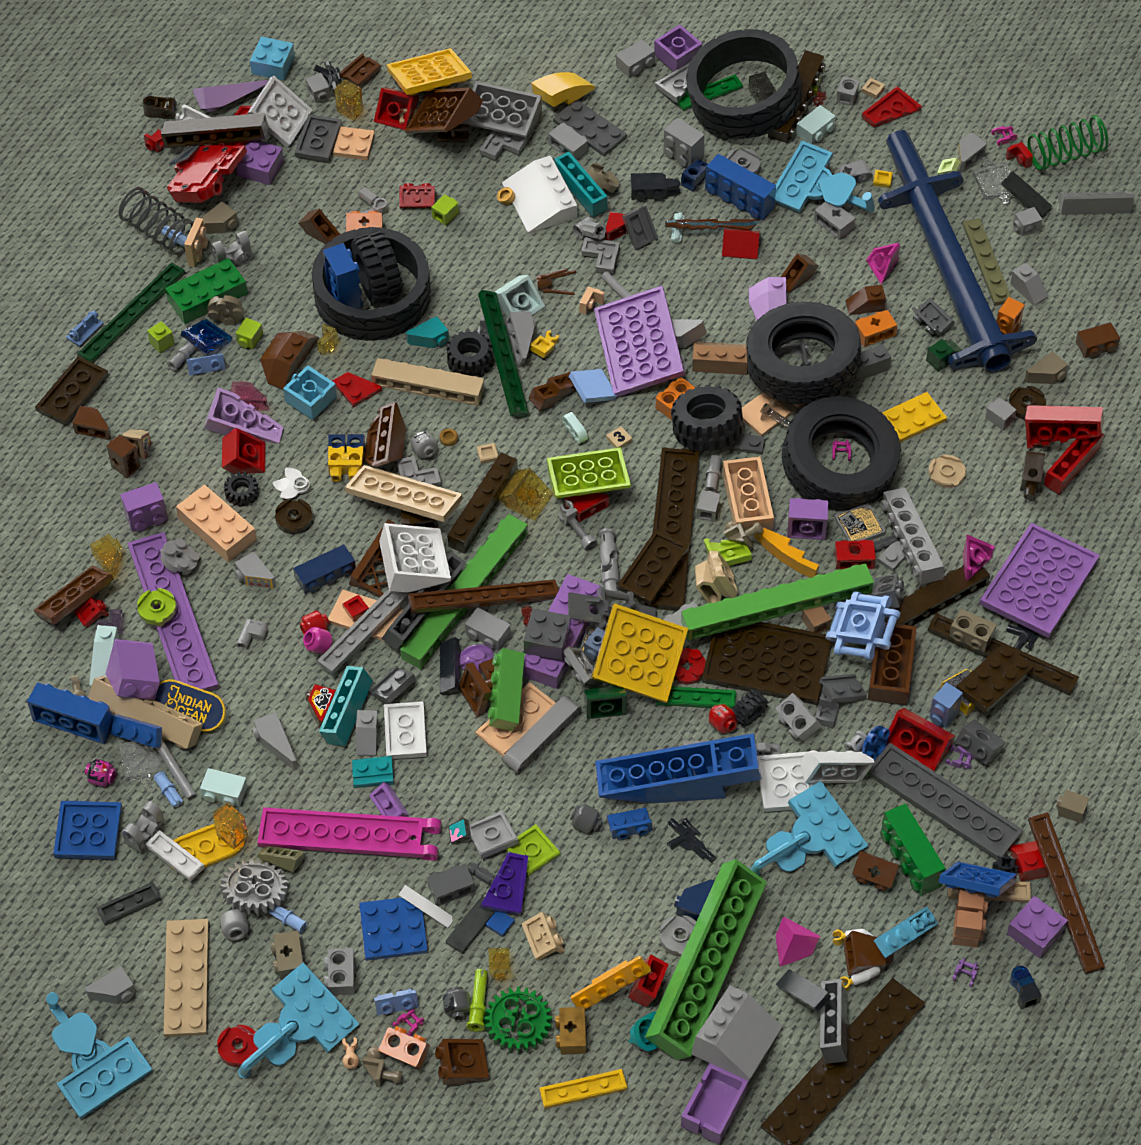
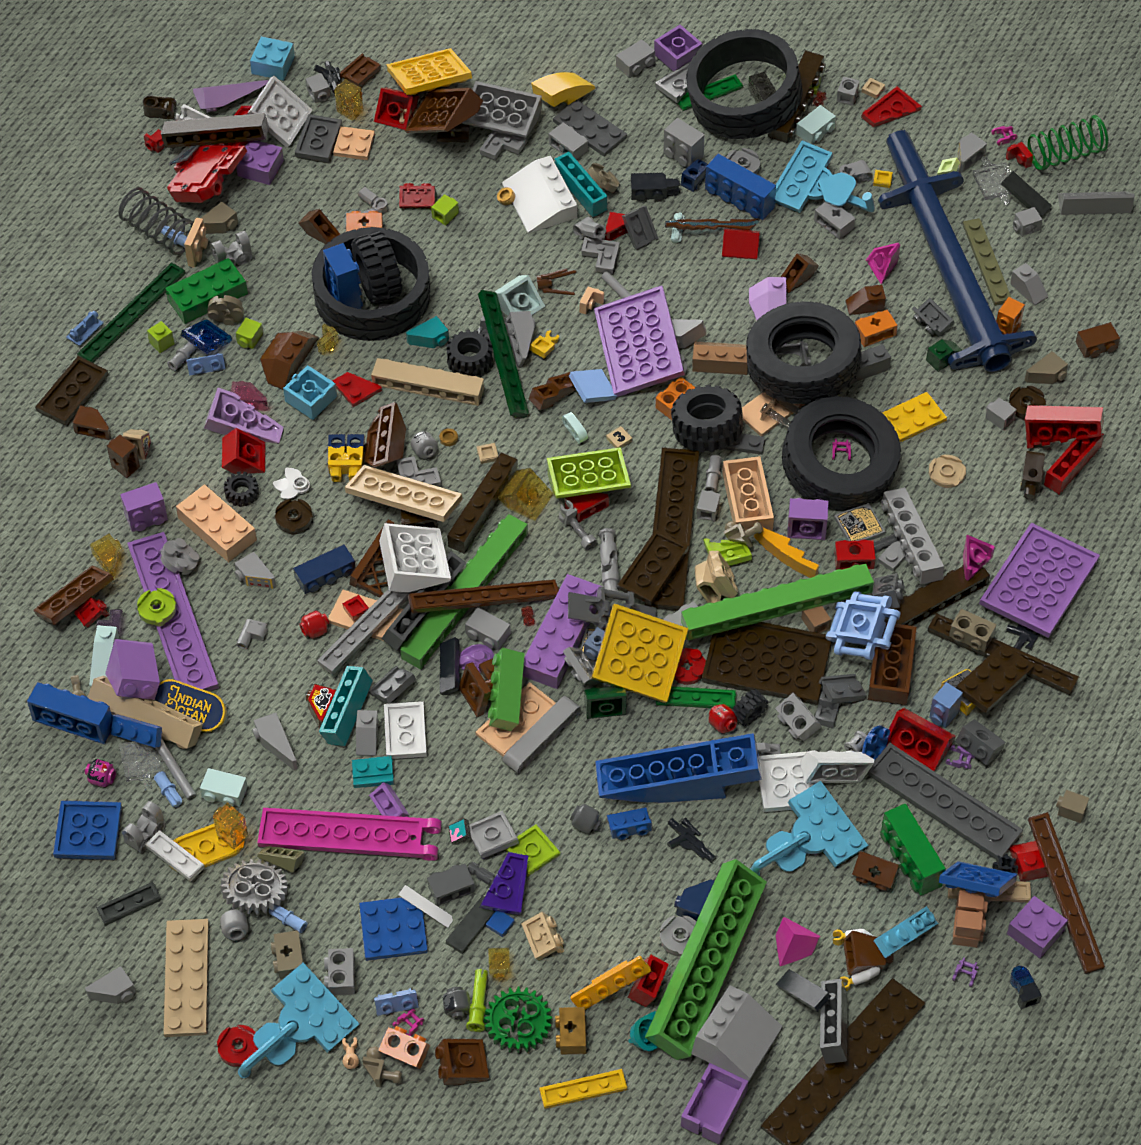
medium azure plate [46,992,153,1120] -> none
dark pink head [303,627,332,655] -> none
dark grey brick [523,608,571,661] -> none

